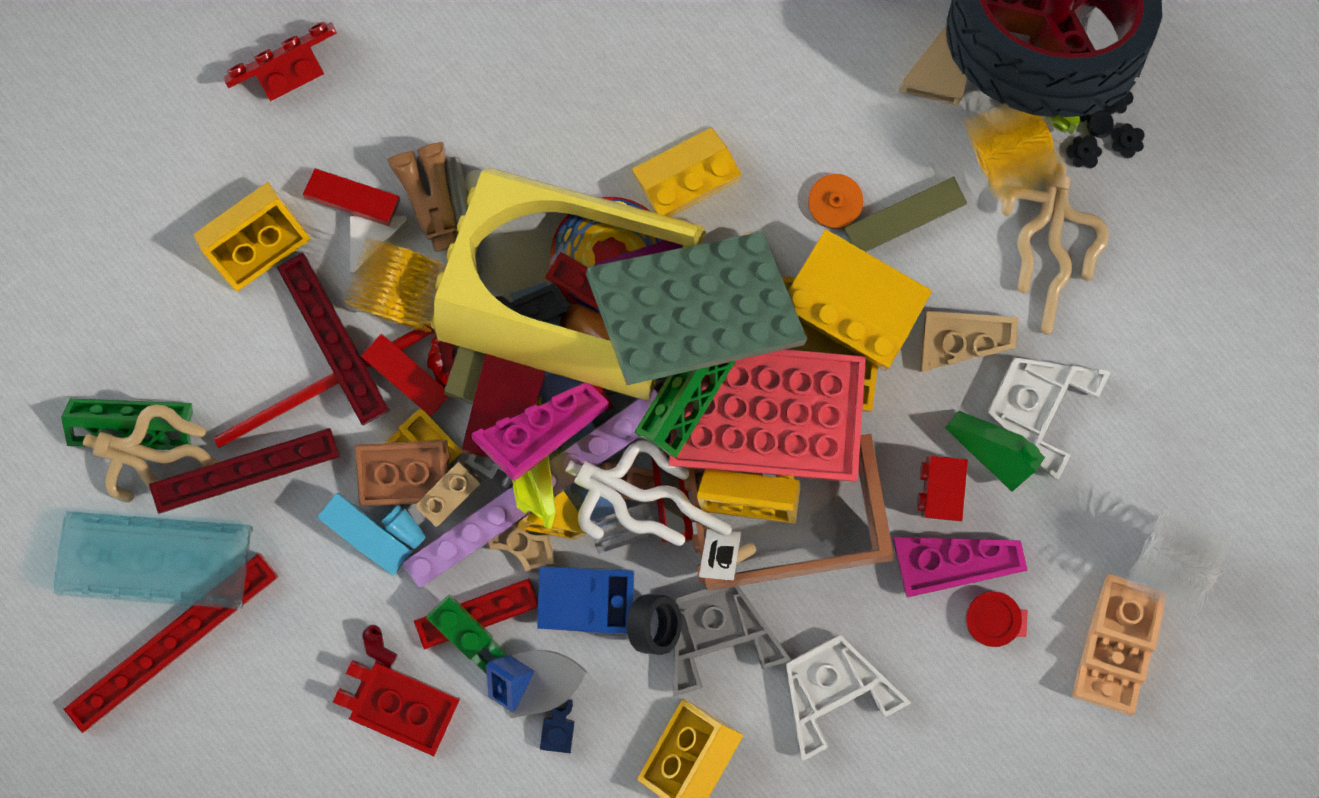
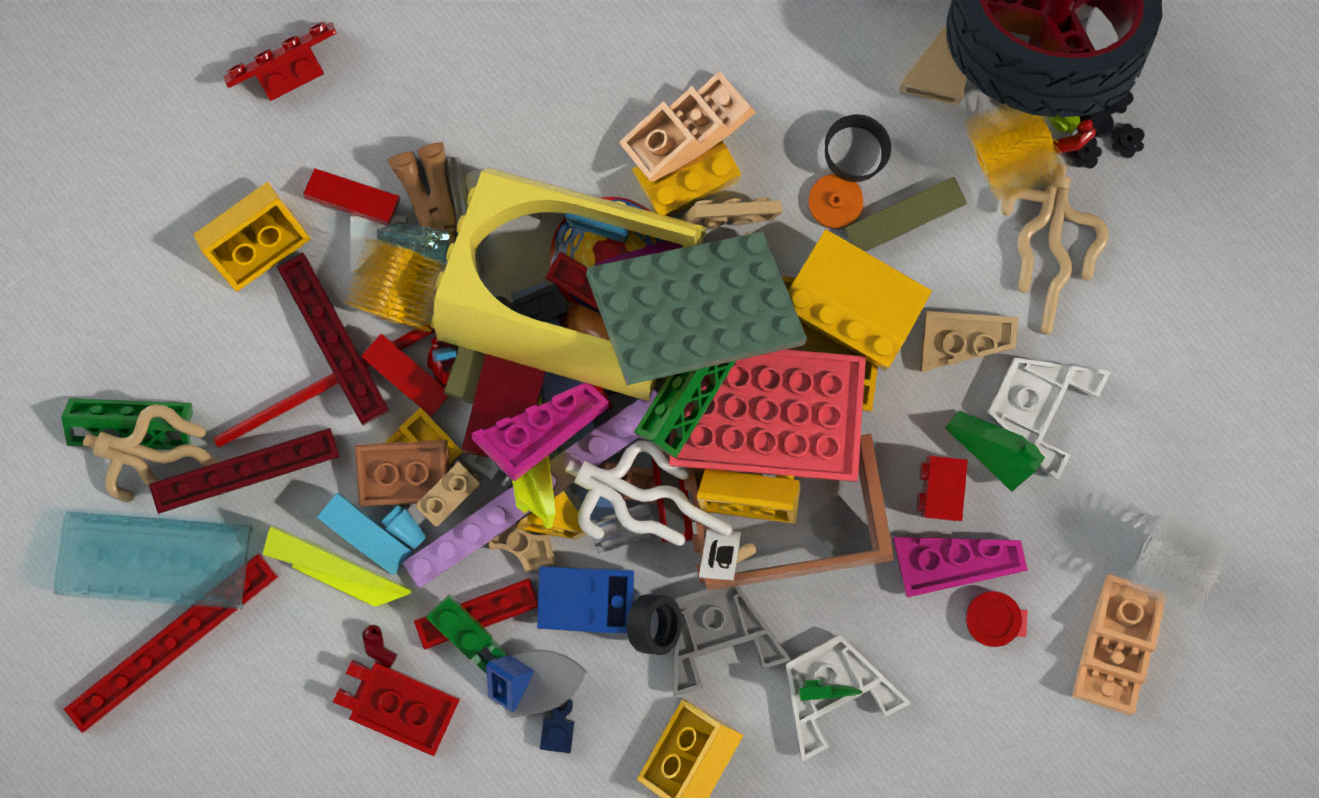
none -> neon yellow wedge [263,526,413,607]
none -> clear light blue bracket [377,222,449,262]
none -> dark azure piece [431,347,457,362]
none -> dark azure tile [565,213,629,243]
none -> light nougat slope [619,71,756,182]
none -> tan wing [679,197,783,230]
none -> green plate [797,678,862,701]
none -> black tyre [825,114,891,182]
none -> red arm [1053,119,1096,154]

